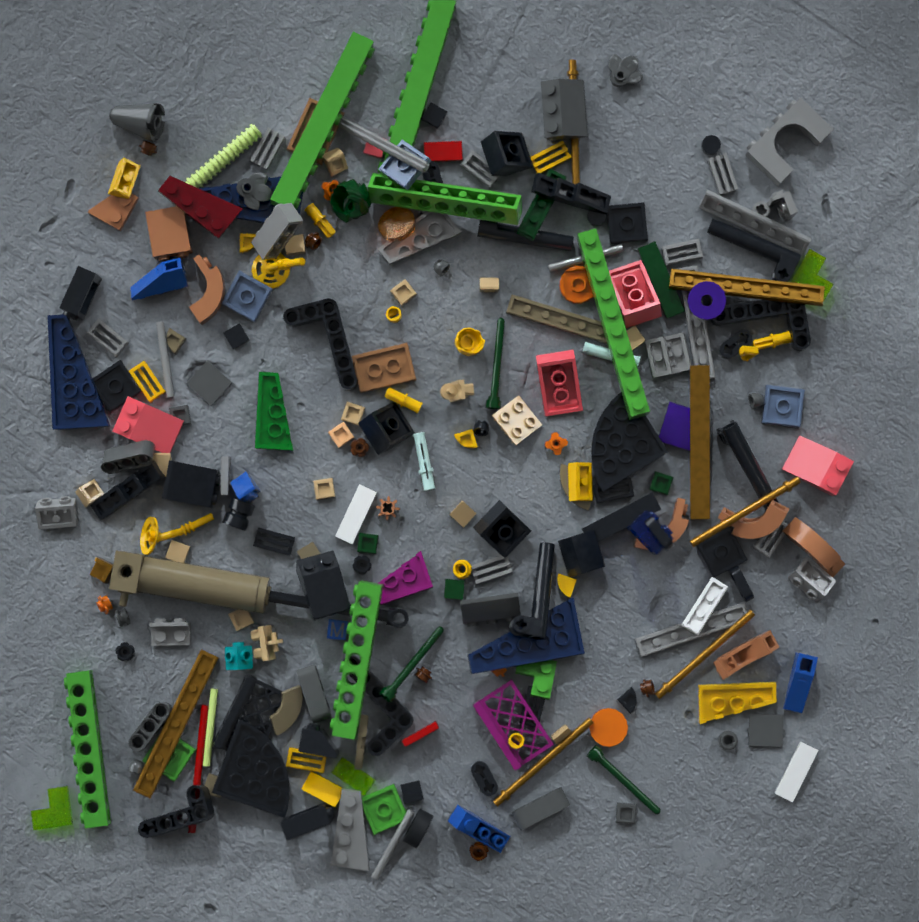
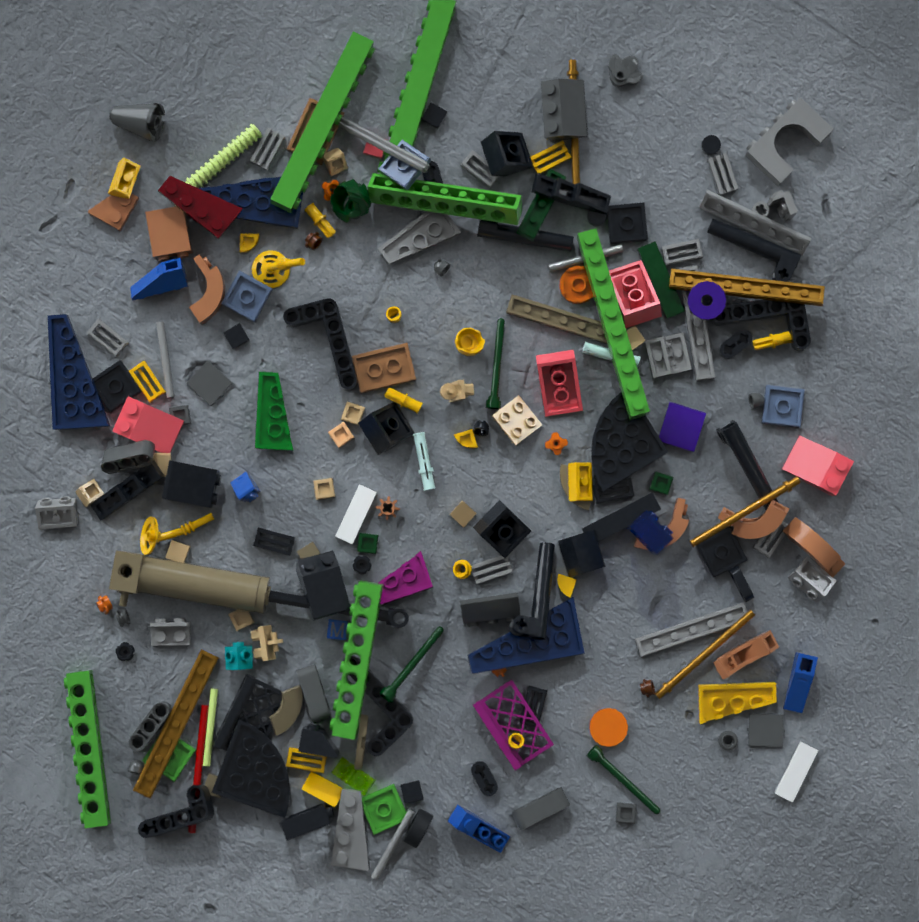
clear neon green plate [31,786,73,830] -> none
black window [59,266,102,321] -> none
pearl gold panel [90,557,113,583] -> none
reddish brown plate [139,140,157,156] -> none
dark tan tile [167,328,186,354] -> none
light grey tile [221,456,231,496] -> none
black wheel [222,497,255,531] -> none
dark grey plate [236,173,273,210] -> none
light grey brick [251,203,303,260] -> none
tan slope [285,234,306,256] -> none
reddish brown plate [350,438,369,457] -> none
clear orange tile [378,207,416,242] -> none
tan tile [390,279,417,306] -> none
red tile [402,721,439,747] -> none
reddish brown plate [414,666,432,683] -> none
red tile [424,141,463,162] -> none
dark green tile [444,579,465,600] -> none
reddish brown plate [469,842,489,861] -> none
tan slope [480,278,499,292] -> none
pearl gold bar [493,718,594,807] -> none
bright green plate [515,660,557,700] -> none
tan slope [551,724,571,745] -> none
black tile [617,687,636,714] -> none
black beam [644,516,675,551] -> none
white tile [682,577,728,636] -> none
pearl gold tile [690,365,710,519] -> none
yellow tile [739,345,759,361] -> none
clear neon green plate [791,249,834,301] -> none

